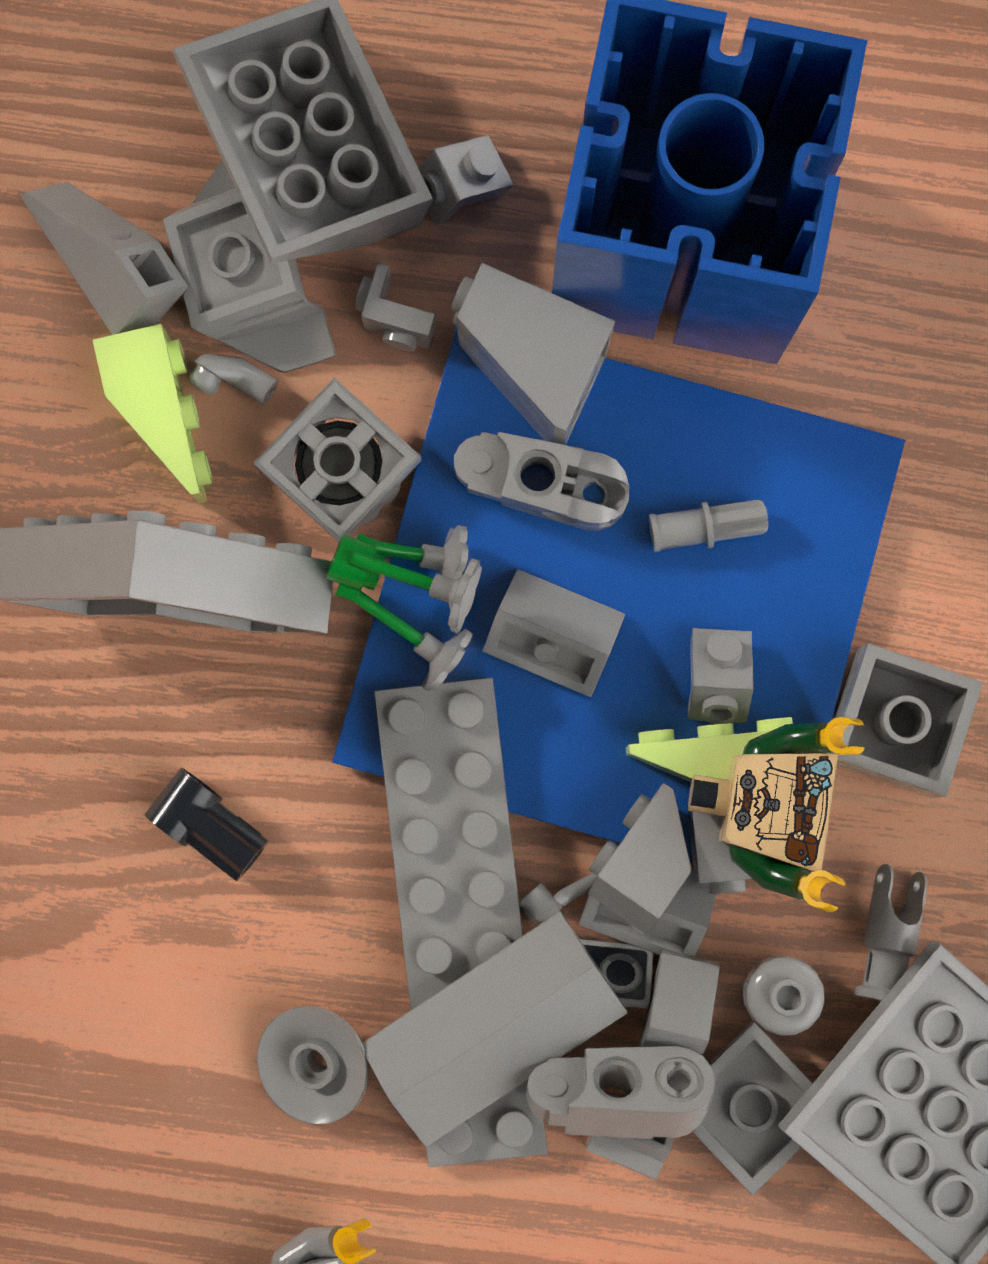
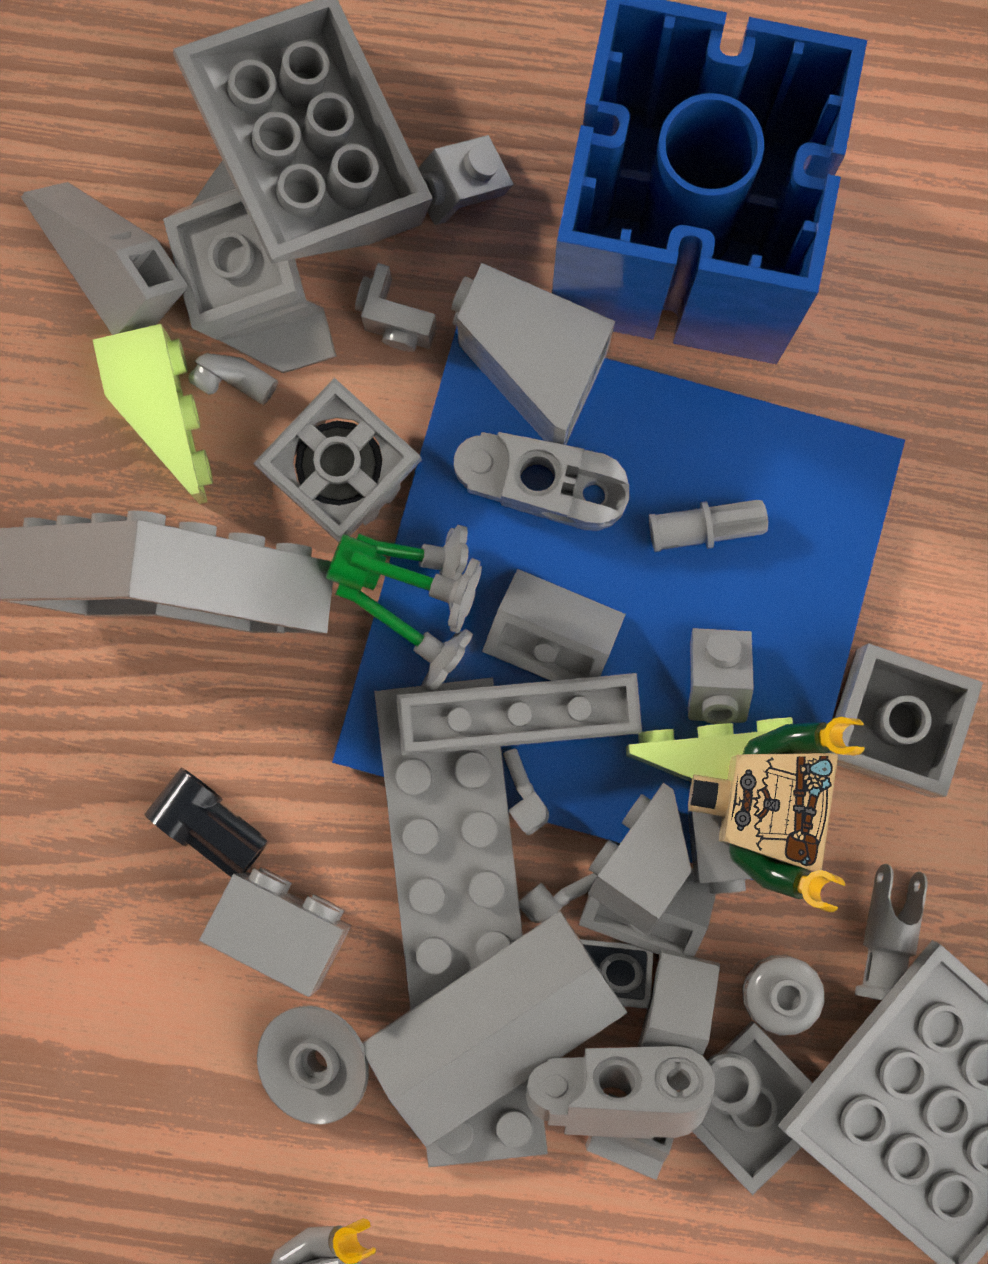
none -> light grey brick [199,867,352,997]
none -> light grey tile [396,673,642,755]
none -> light grey hand [503,749,549,835]
none -> light grey tile [707,1051,761,1115]

